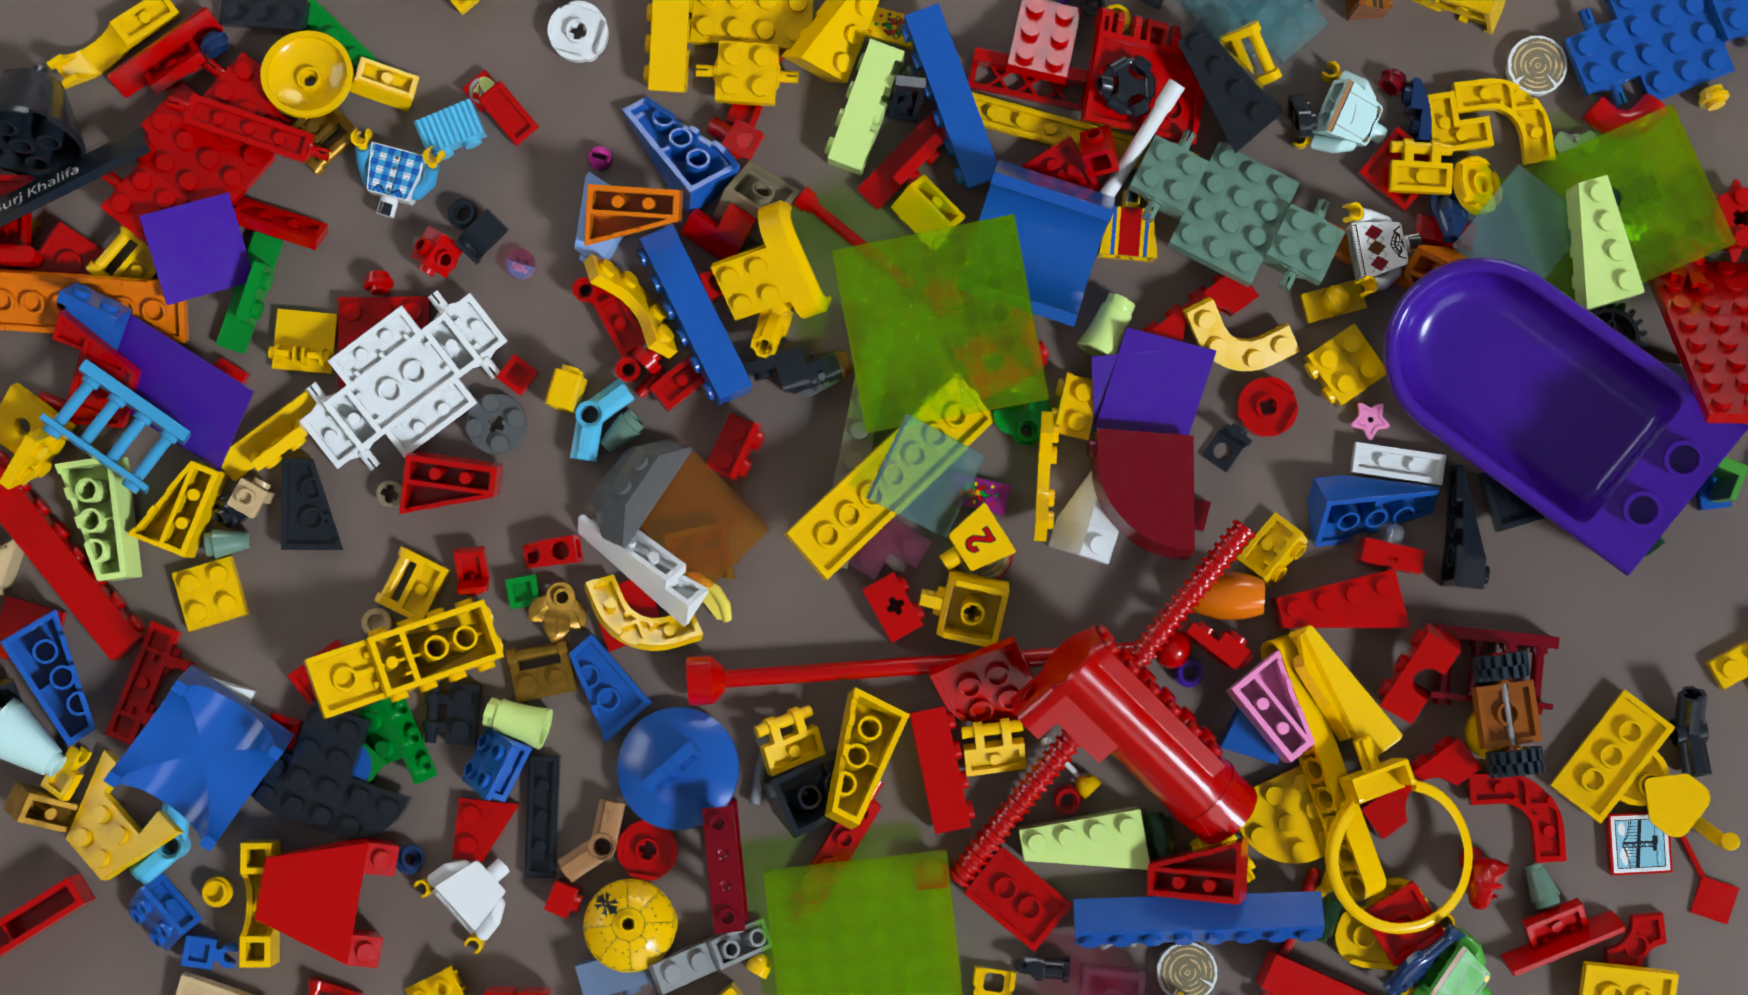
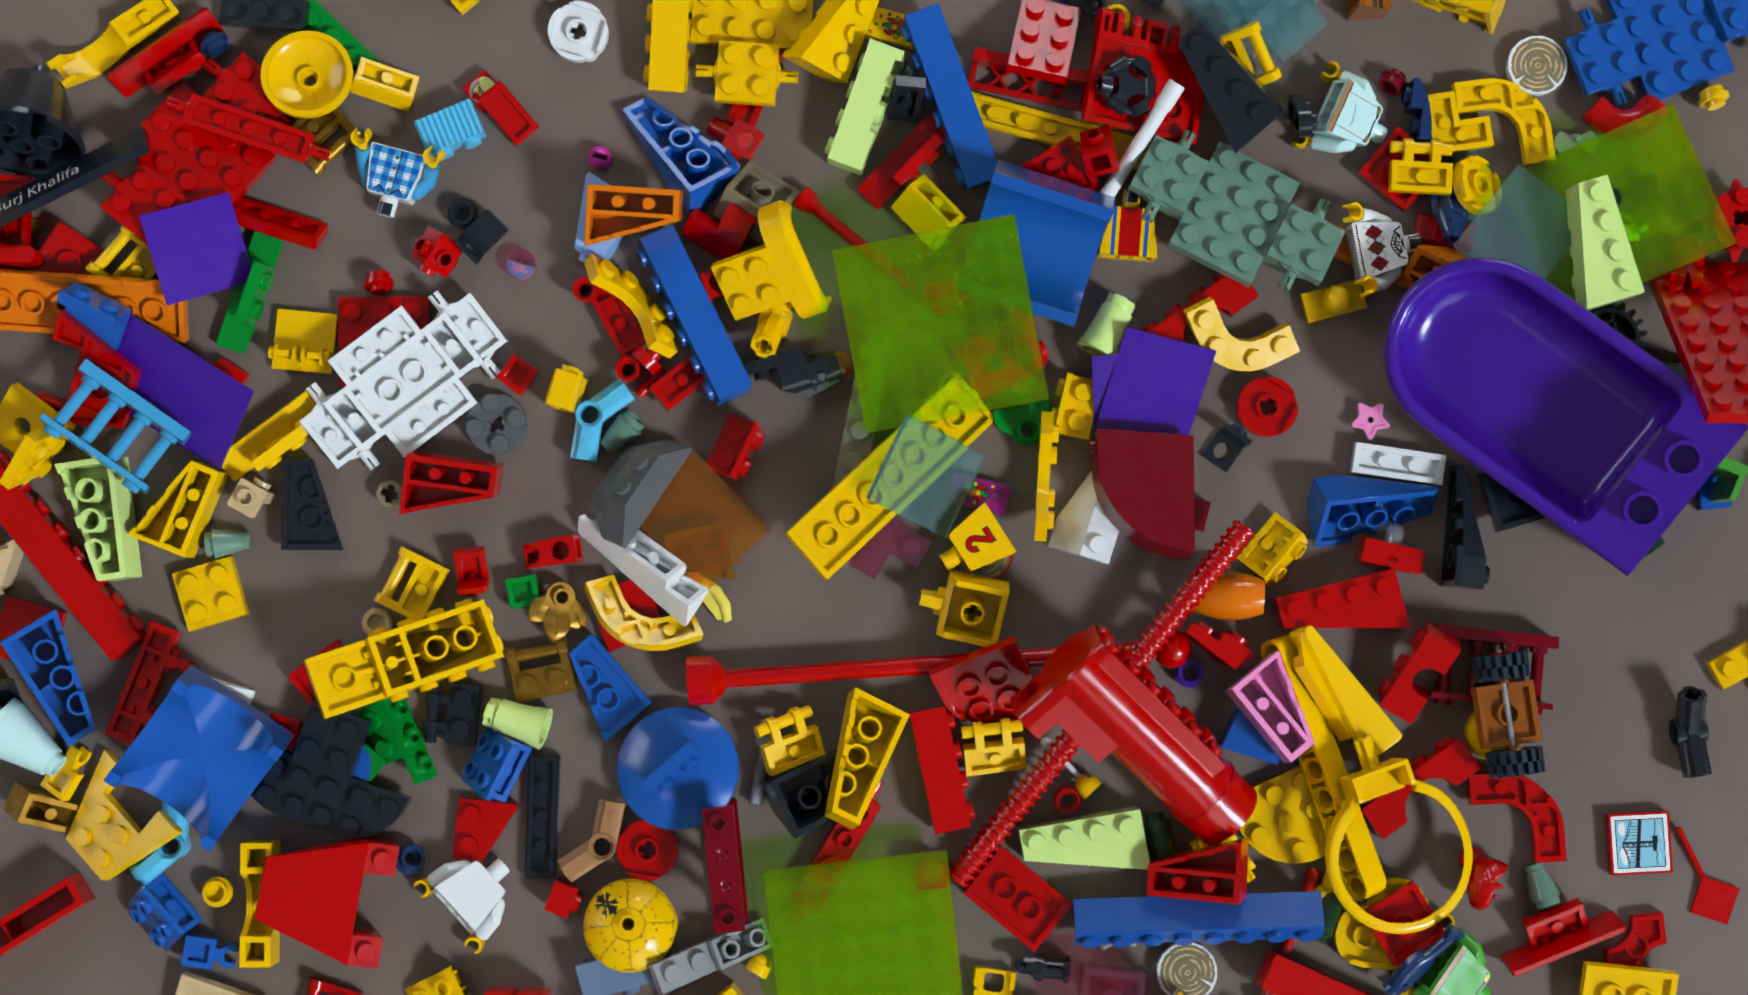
black plate [213,492,249,528] -> none
red brick [862,572,926,643] -> none
yellow plate [1303,323,1386,407] -> none
yellow plate [1549,689,1740,851] -> none

